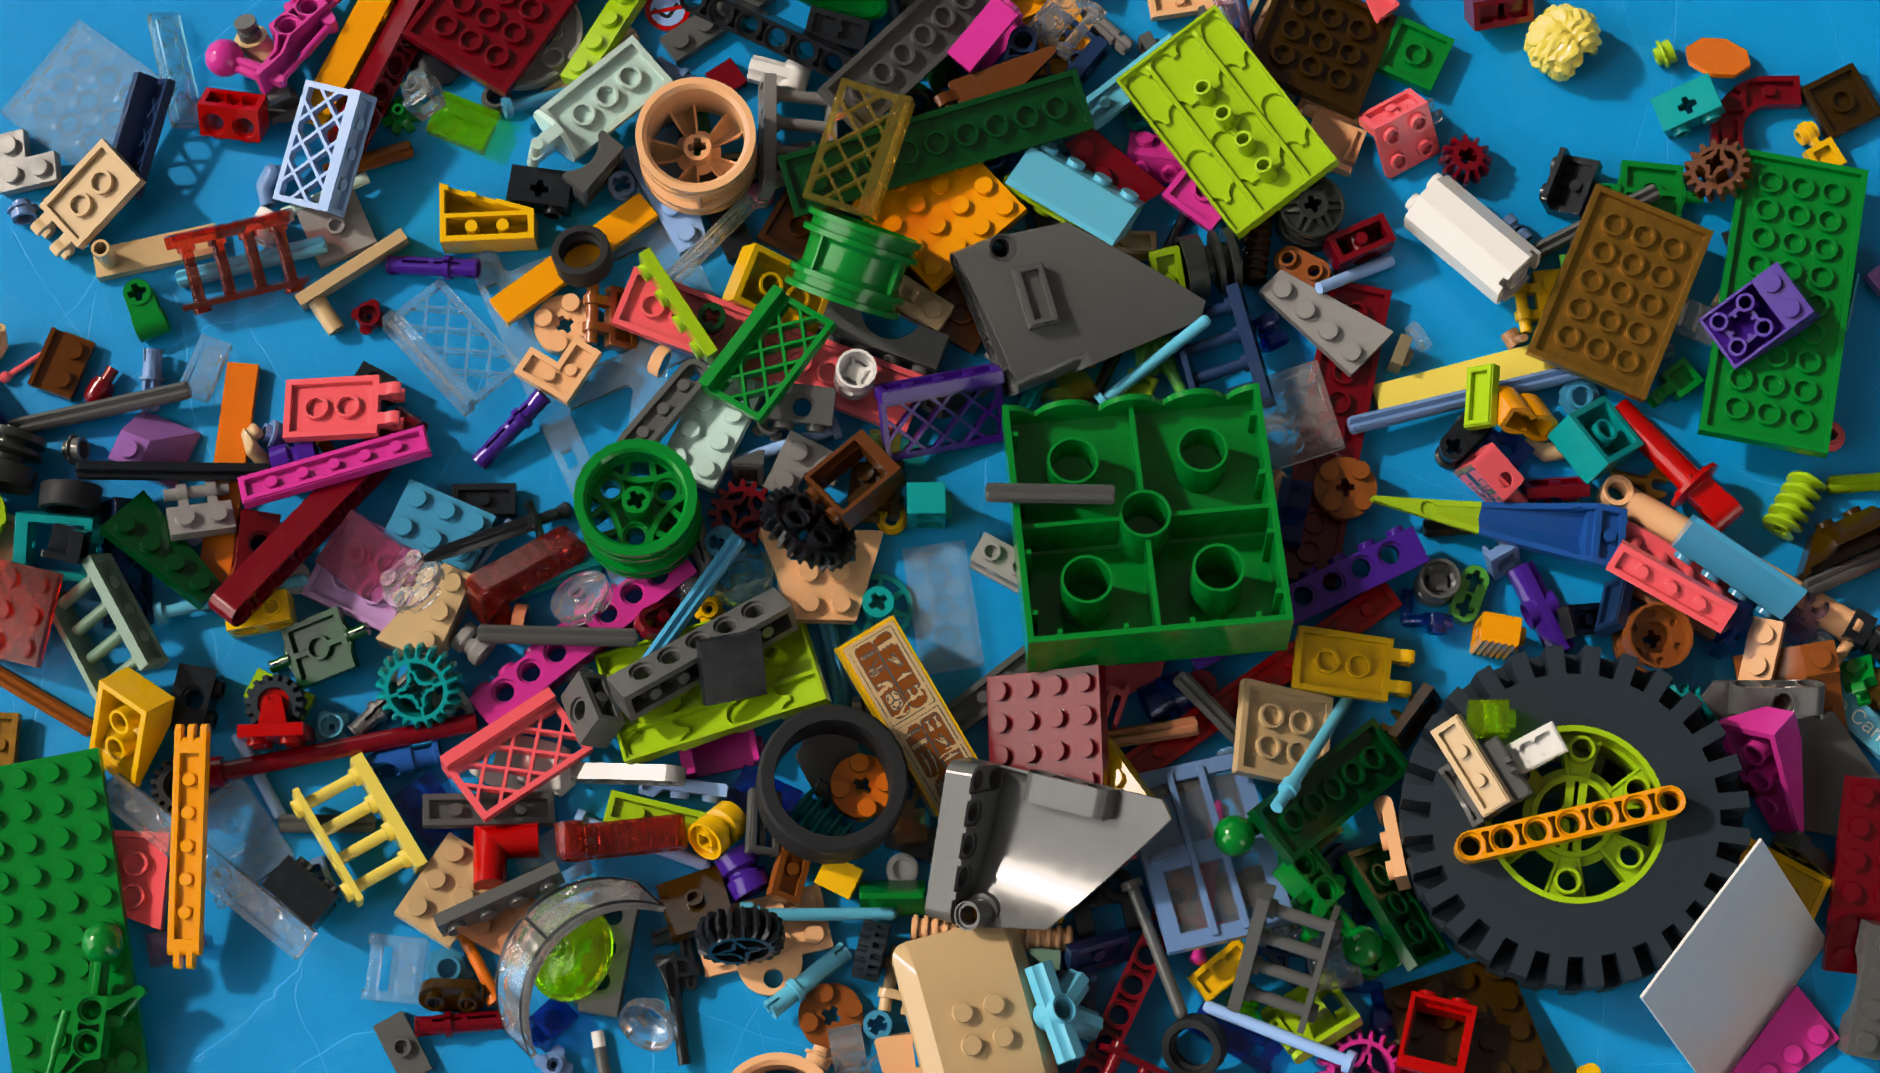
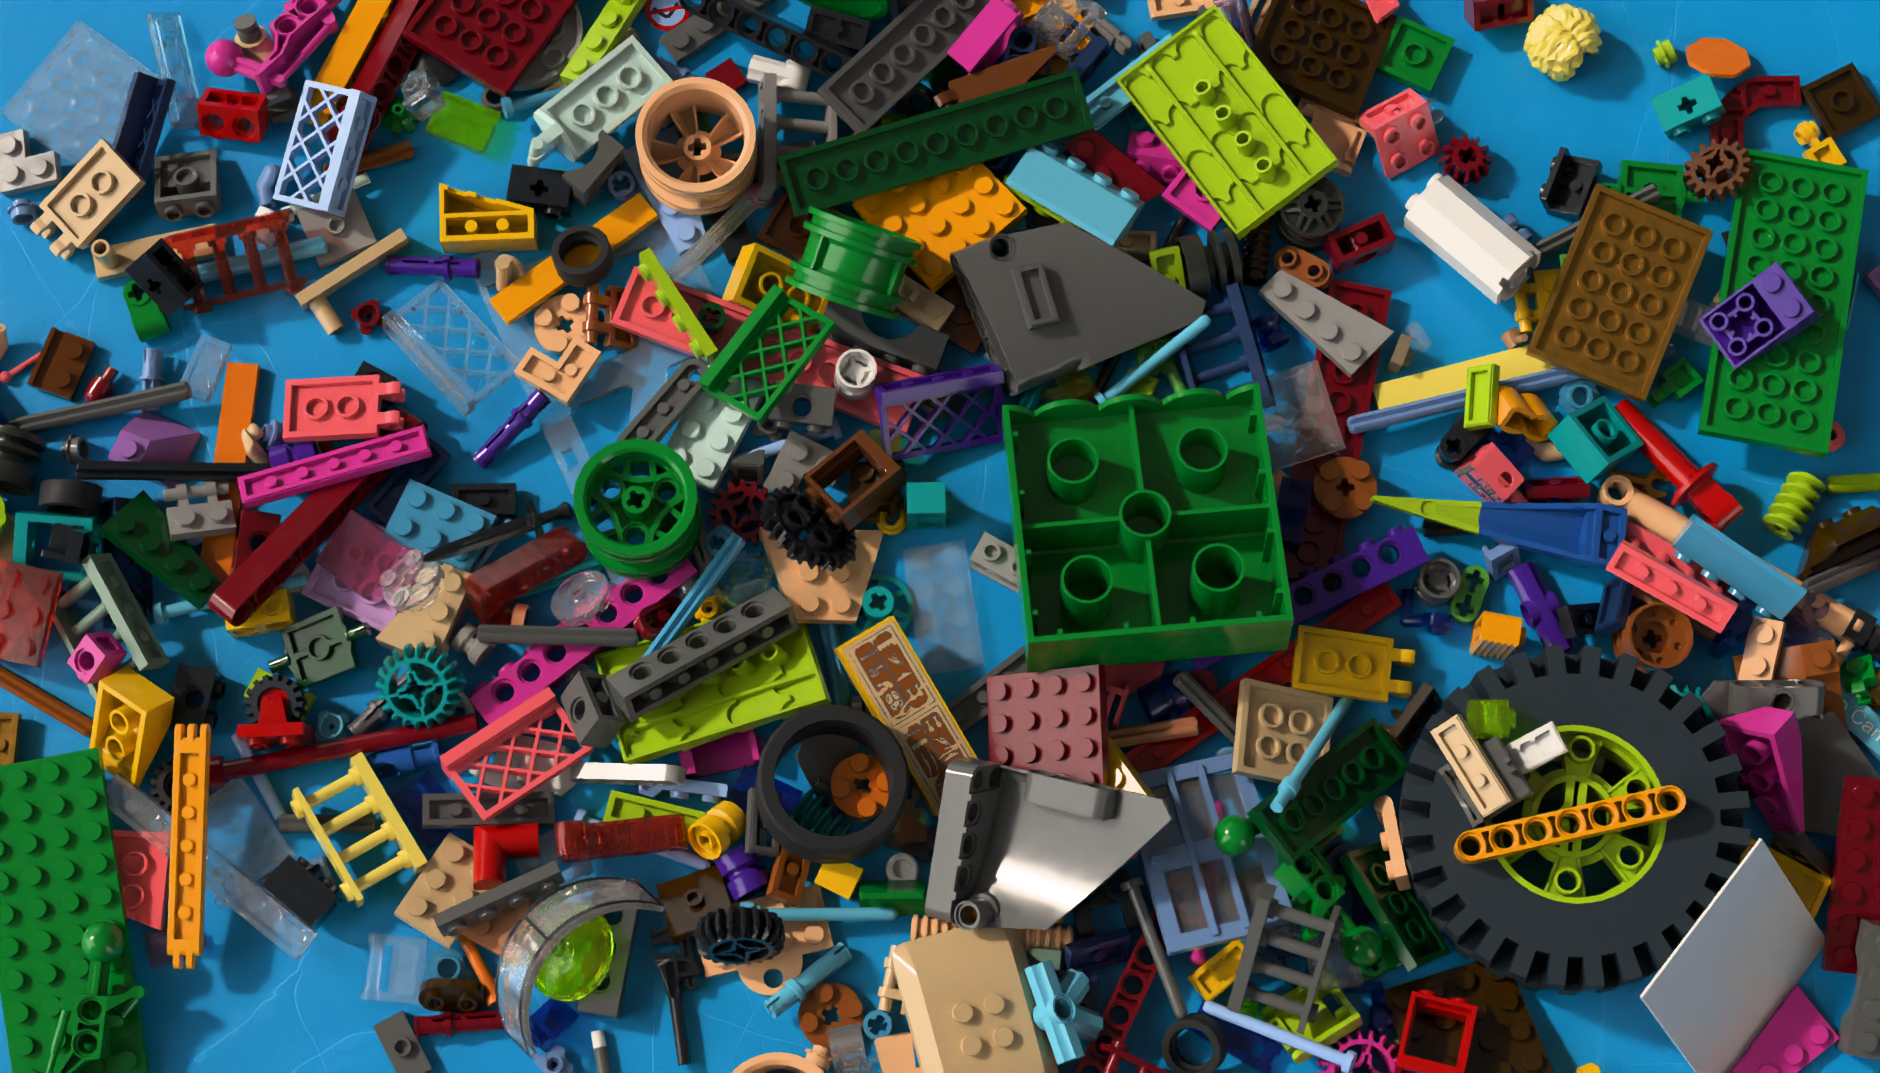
clear piece [618,998,677,1051] -> none
light nougat tile [647,345,672,378] -> none
black tile [696,629,768,706] -> none
clear yellow fence [802,77,915,223] -> none
black wheel [851,919,891,982] -> none
dark grey axle [985,483,1115,504] -> none
light blue bar [1315,255,1395,294] -> none
none -> dark pink brick [67,631,127,684]
none -> black brick [125,238,205,317]
none -> dark grey plate [154,149,222,222]
none -> dark blue plate [365,437,452,526]
none -> tan plate [494,254,524,291]

